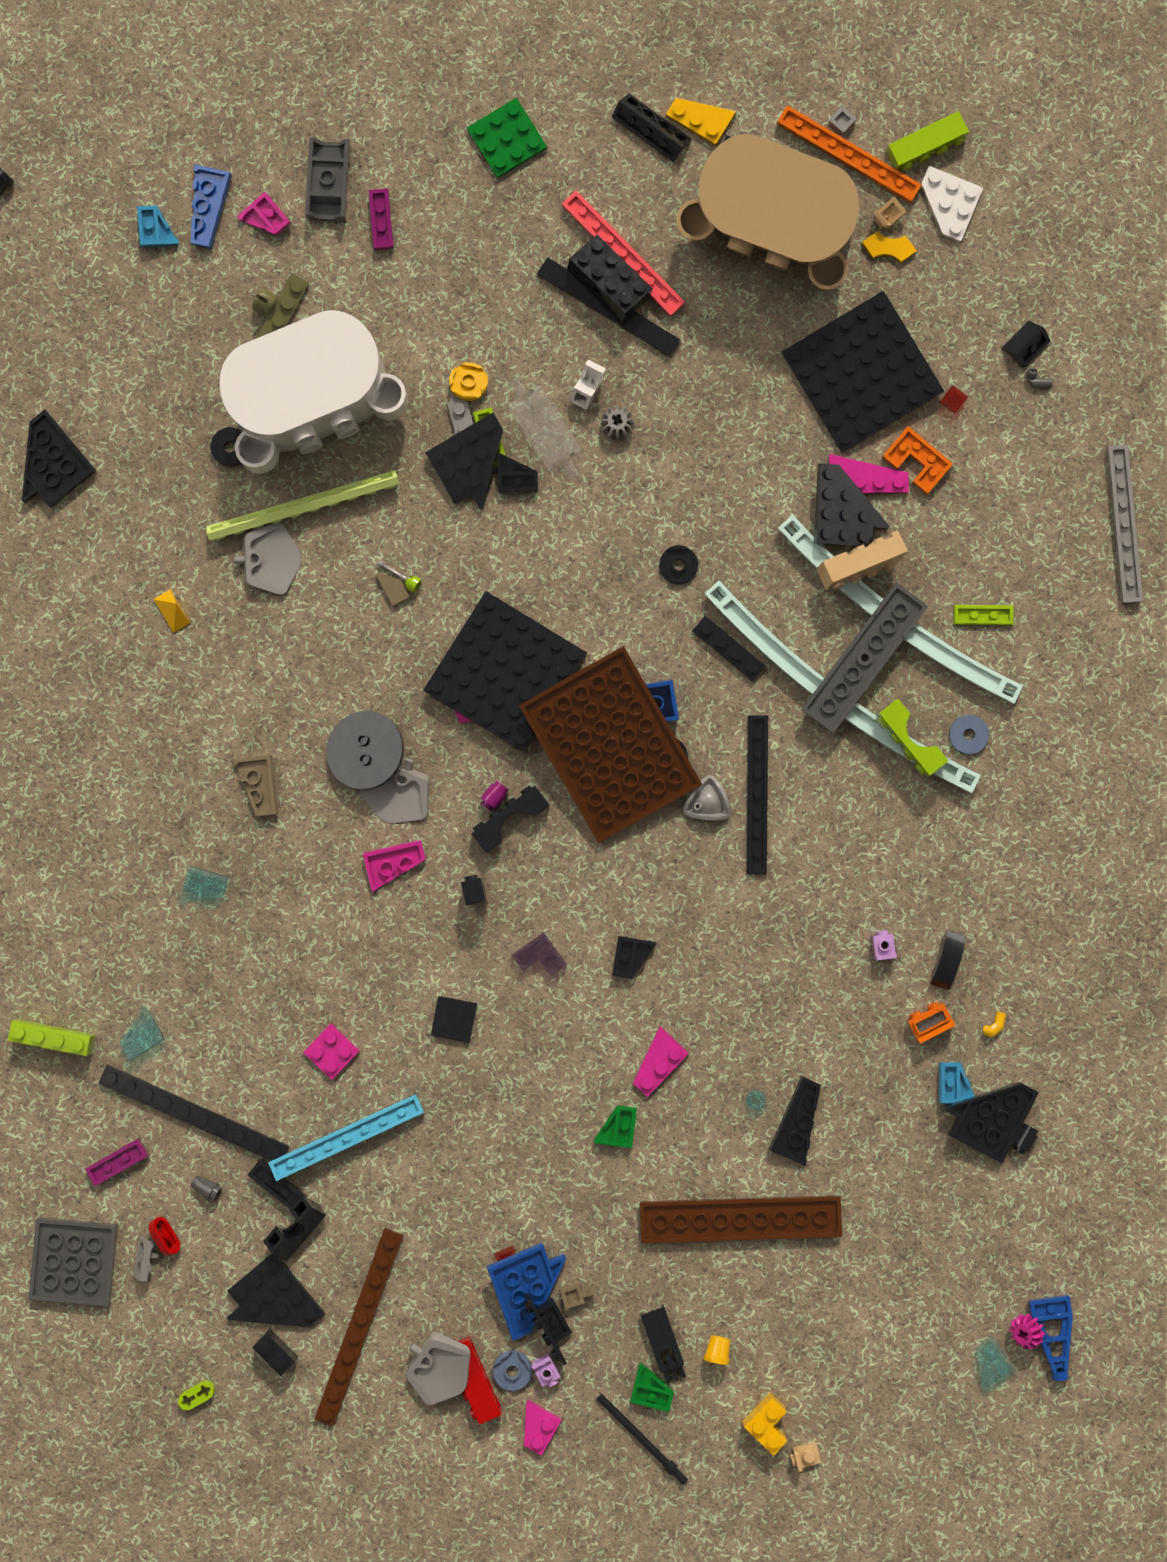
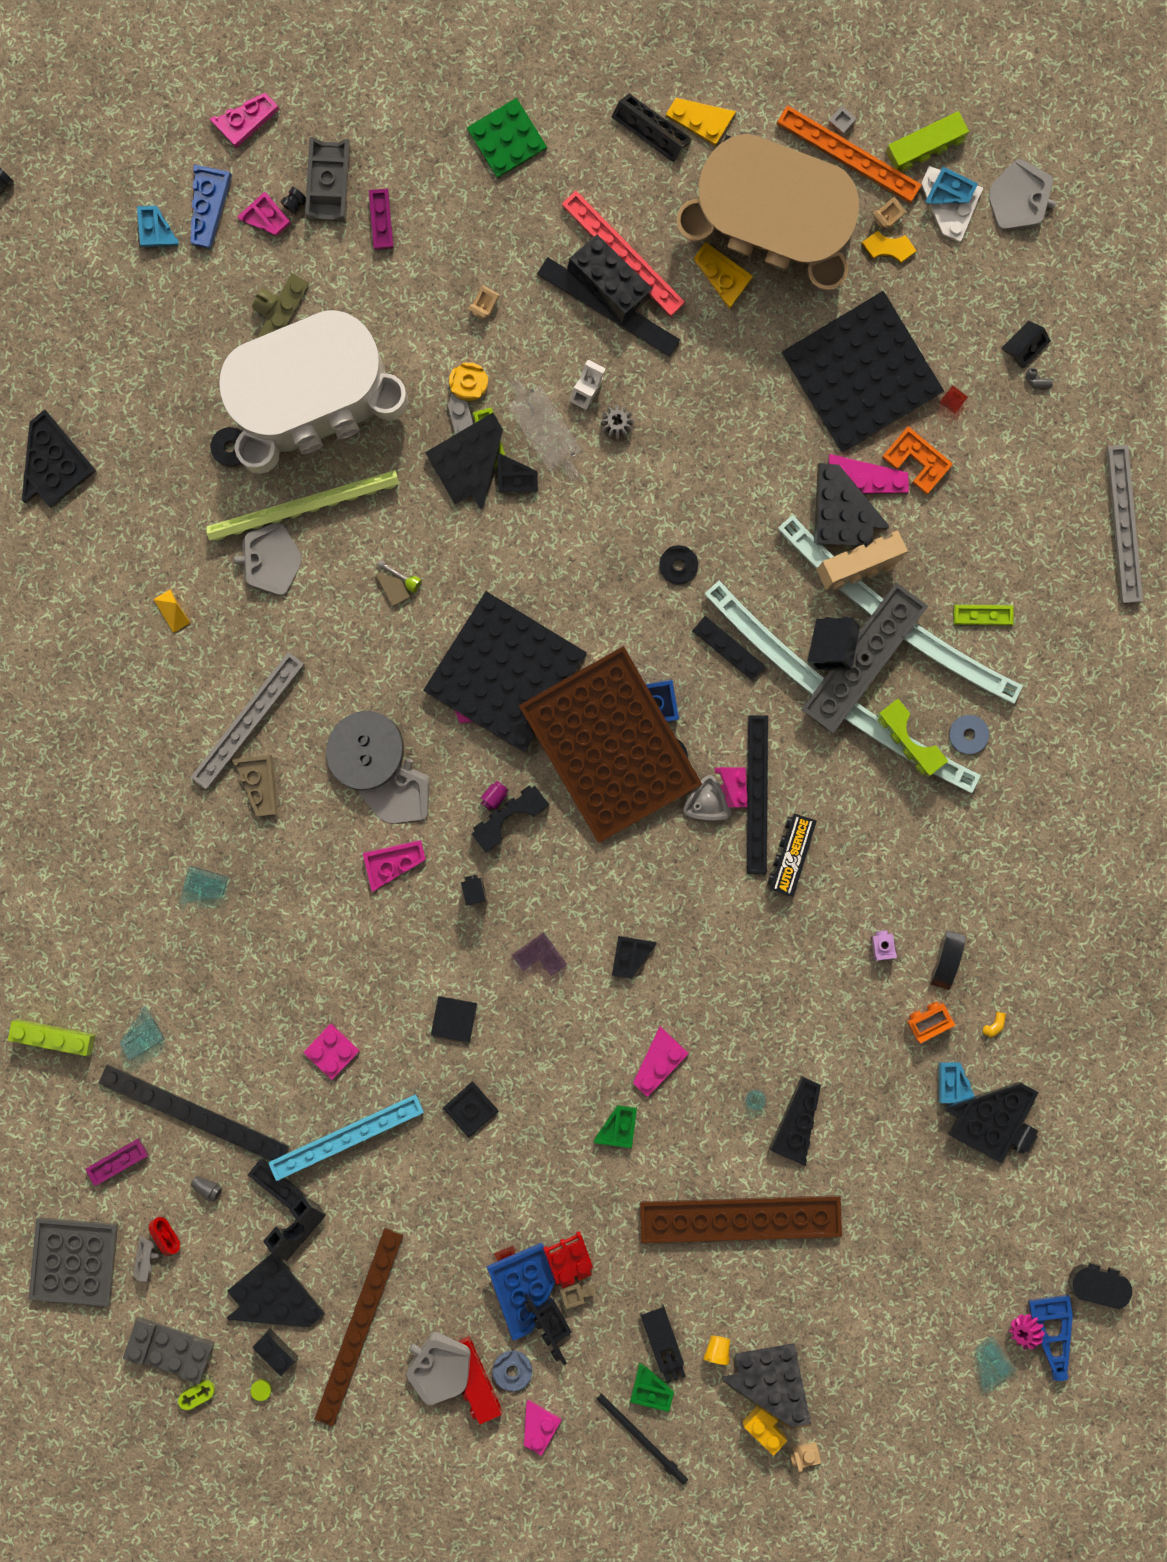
lavender brick [531,1352,561,1387] -> none
none -> dark grey piece [123,1317,215,1384]
none -> light grey plate [191,652,305,790]
none -> dark pink wing [210,93,279,148]
none -> lime tile [251,1379,272,1401]
none -> black wheel [280,186,306,215]
none -> black tile [443,1081,499,1138]
none -> tan bracket [468,285,500,319]
none -> red plate [543,1231,593,1289]
none -> yellow wing [694,242,753,310]
none -> dark pink wing [715,767,747,808]
none -> black wing [722,1343,811,1430]
none -> brick [767,813,817,897]
none -> black brick [808,616,860,670]
none -> dark azure wing [925,167,978,204]
none -> light grey animal [989,159,1056,230]
none -> black brick [1068,1262,1133,1309]

